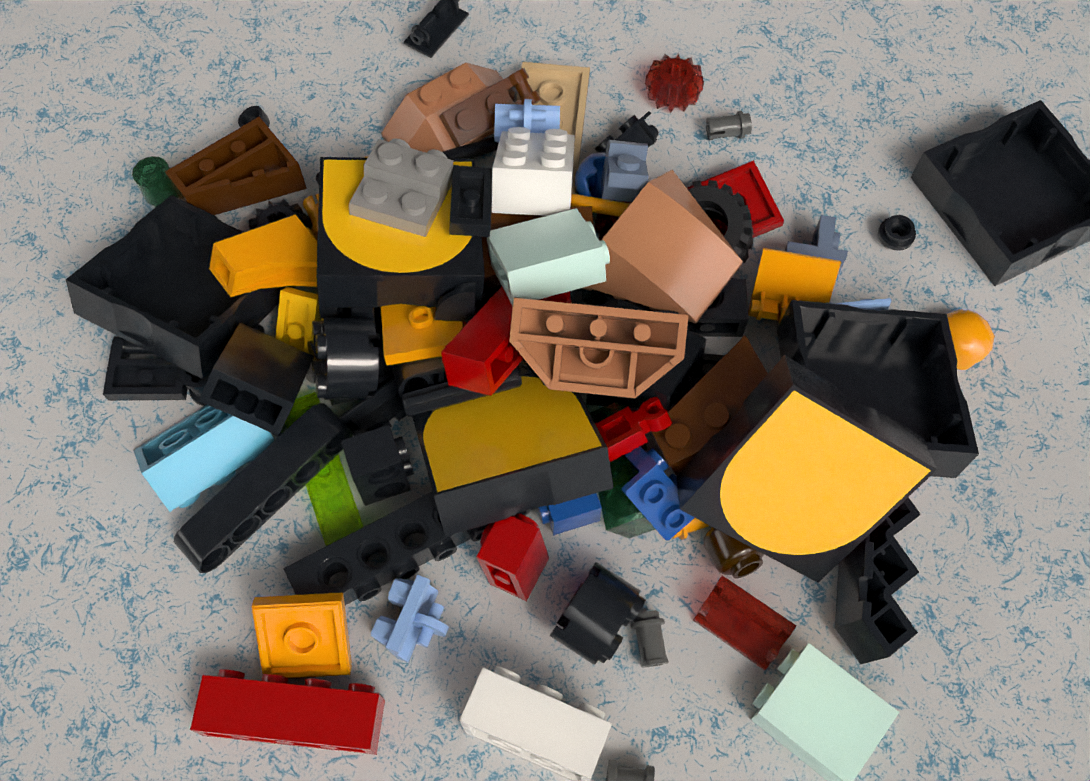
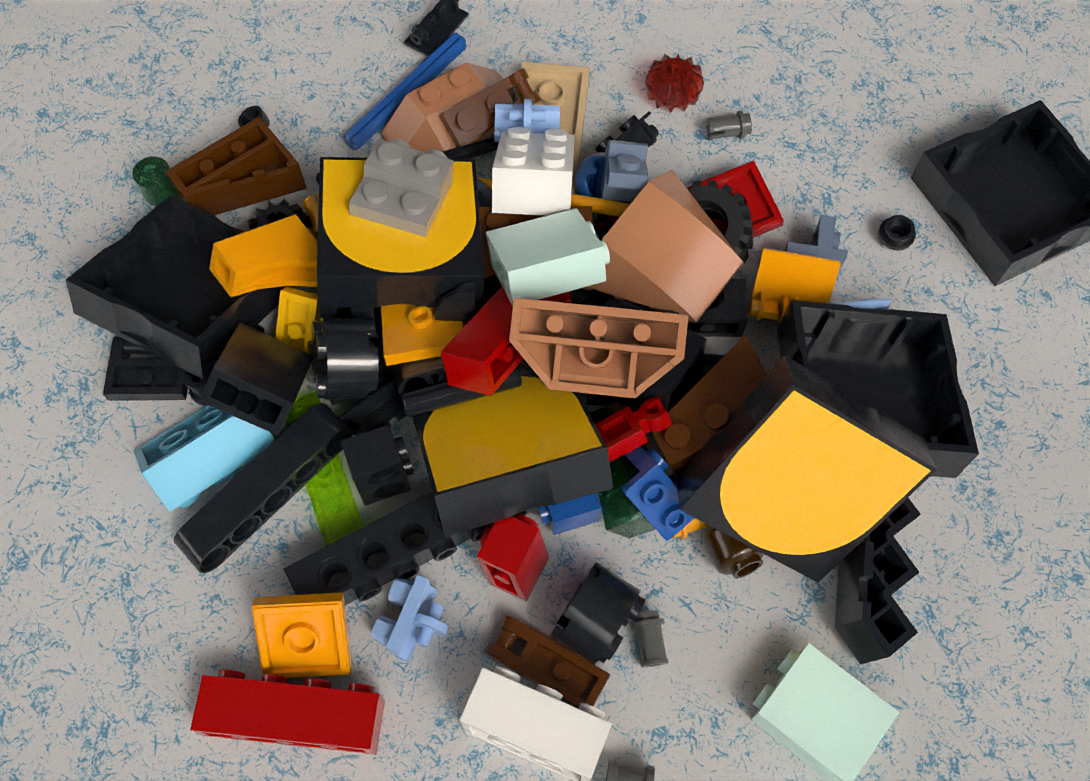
black plate [449,165,492,237] -> none
clear red hinge [693,575,797,670] -> none
light orange hair [947,309,995,370] -> none
none -> blue axle [343,33,467,150]
none -> reddish brown plate [483,615,611,709]

